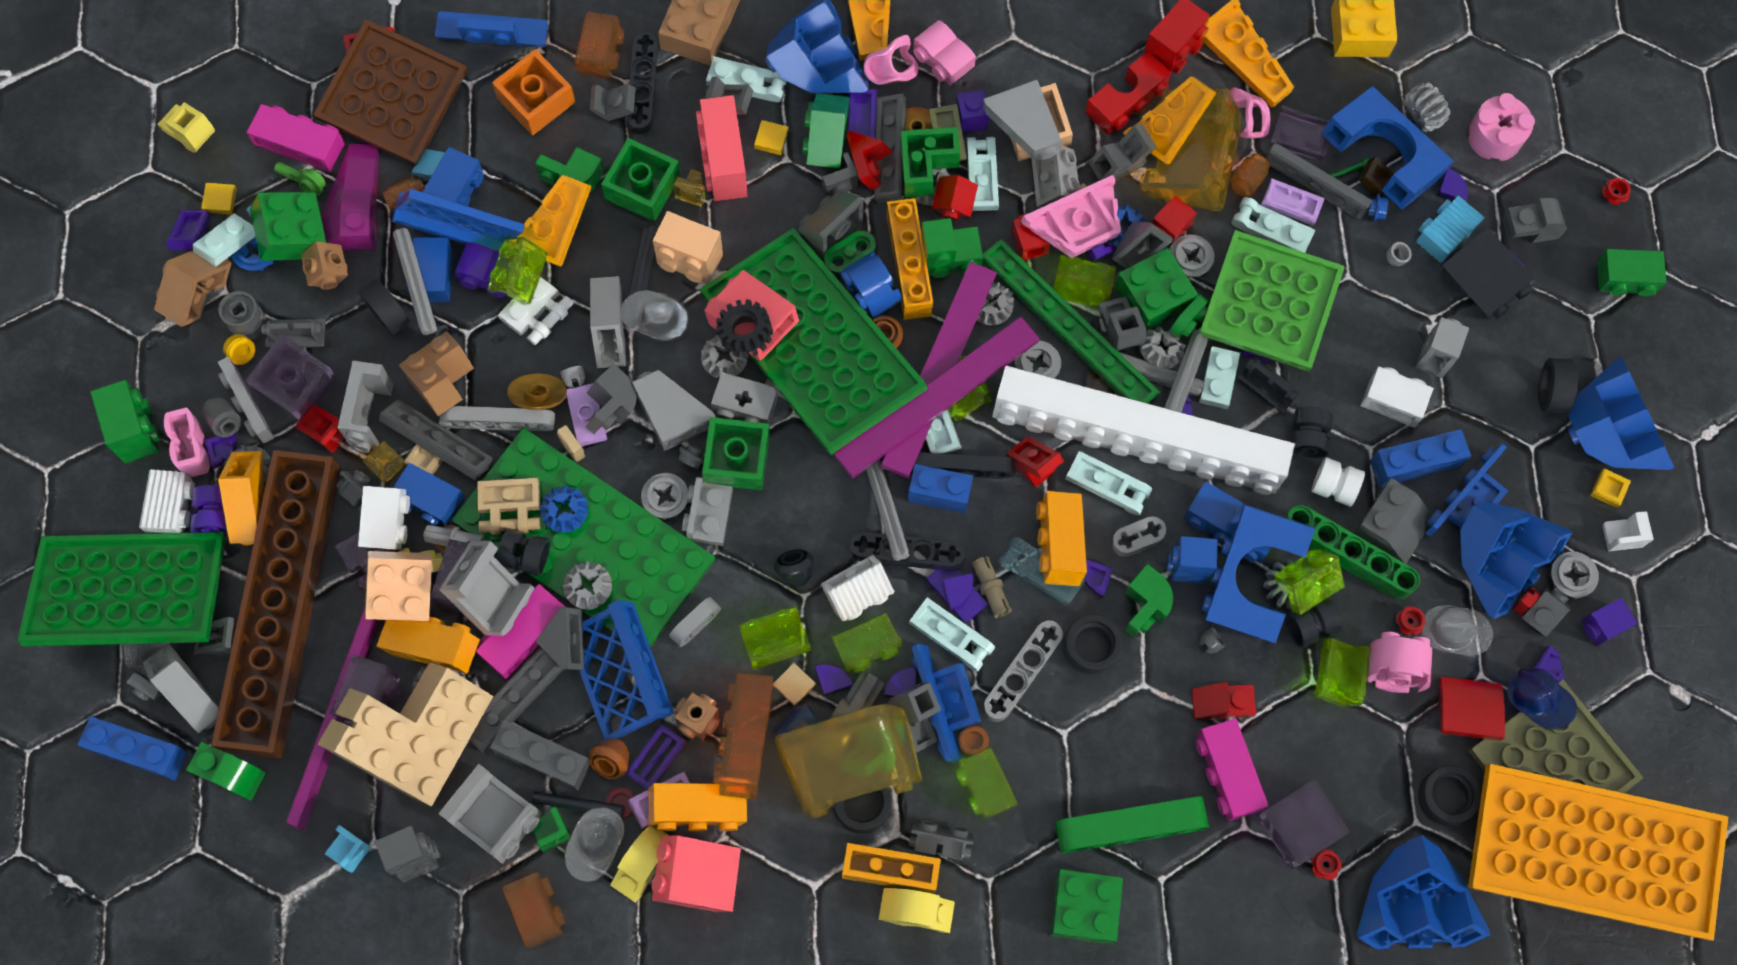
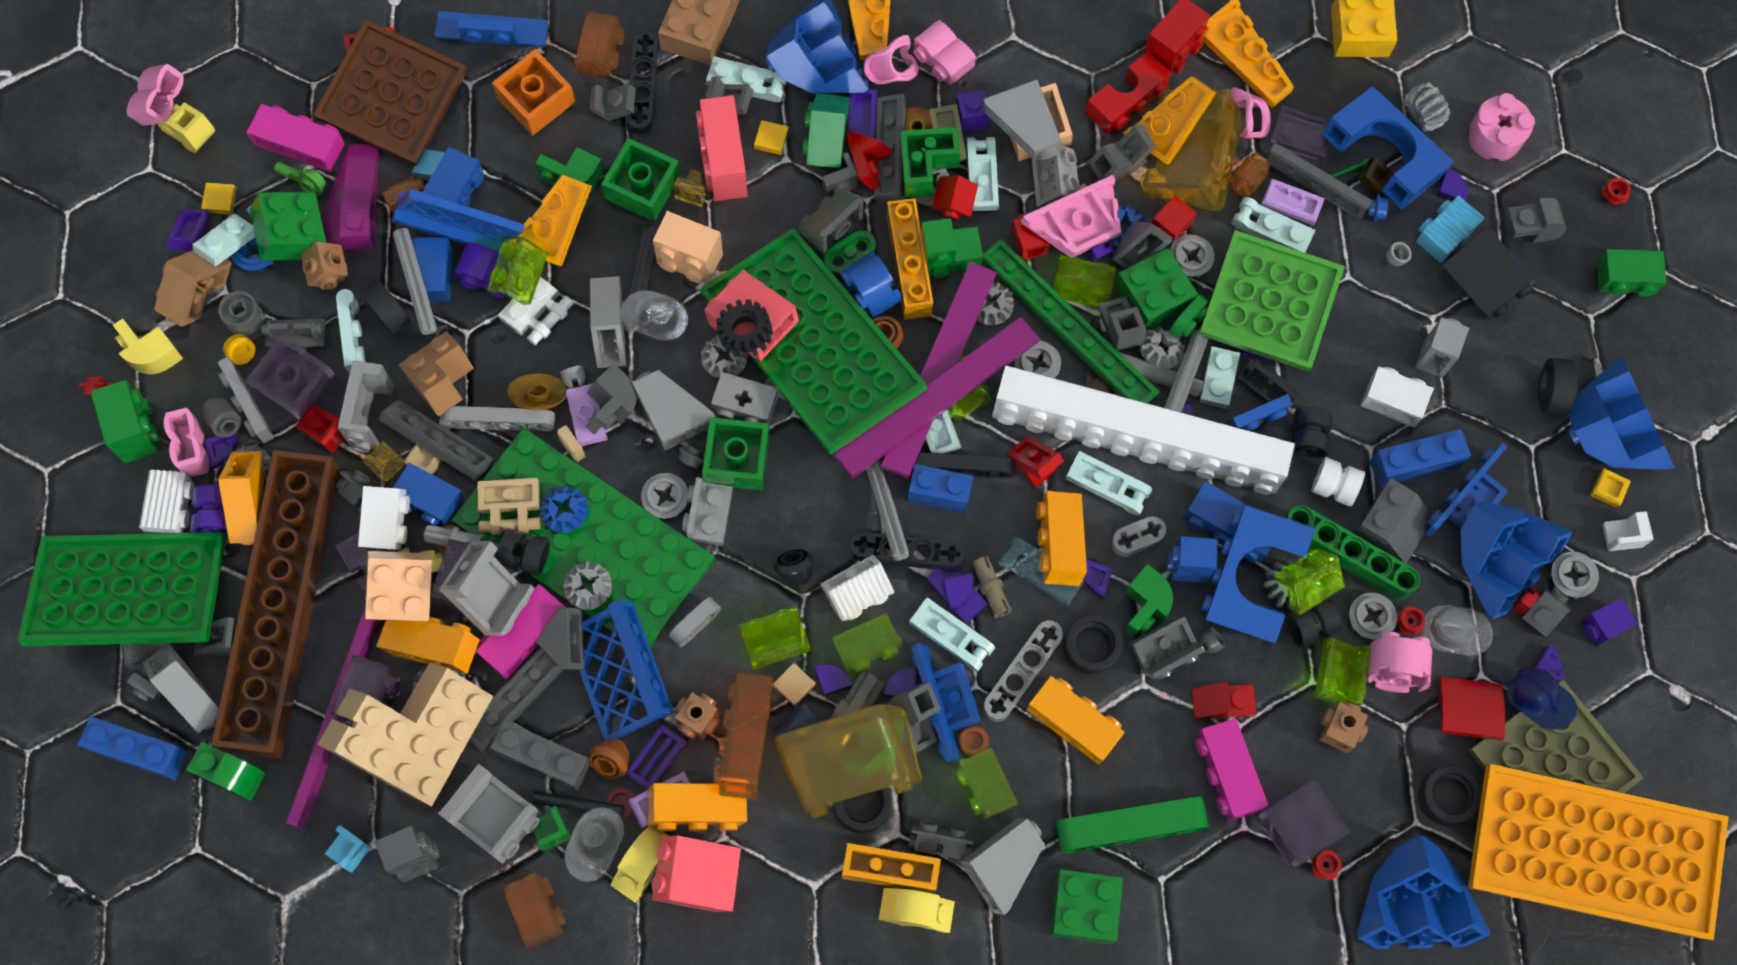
none -> red plate [78,377,113,396]
none -> light yellow brick [113,318,183,374]
none -> bright pink brick [127,64,184,126]
none -> light aqua plate [336,289,366,374]
none -> light grey slope [959,818,1045,915]
none -> light orange brick [1026,676,1125,766]
none -> dark grey bracket [1129,614,1205,679]
none -> blue plate [1226,394,1293,431]
none -> medium nougat brick [1319,702,1368,753]
none -> light grey gear [1348,593,1397,641]

